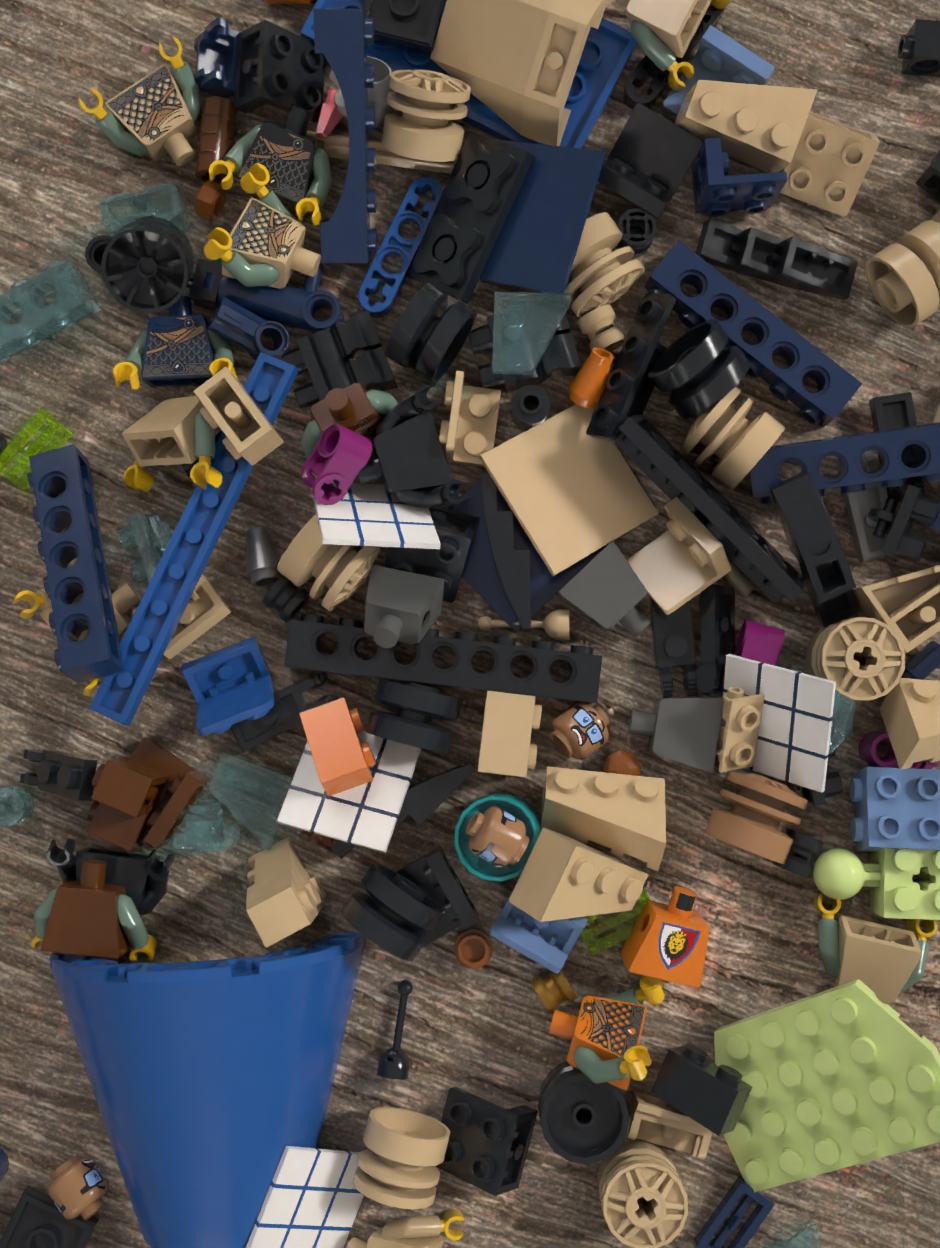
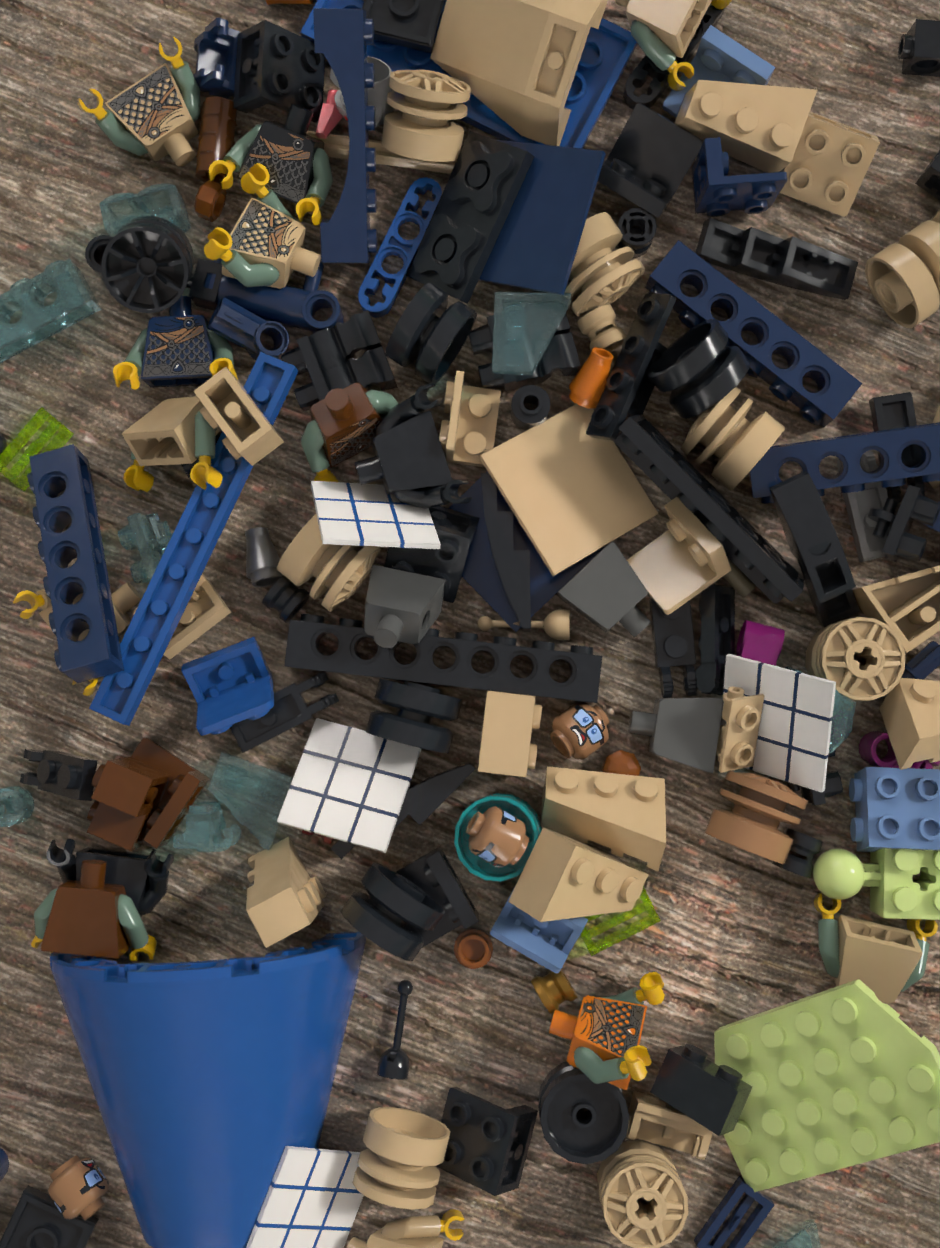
orange brick [299,697,376,796] -> none
magenta piece [301,423,372,505] -> none
orange torso [620,886,709,988] -> none

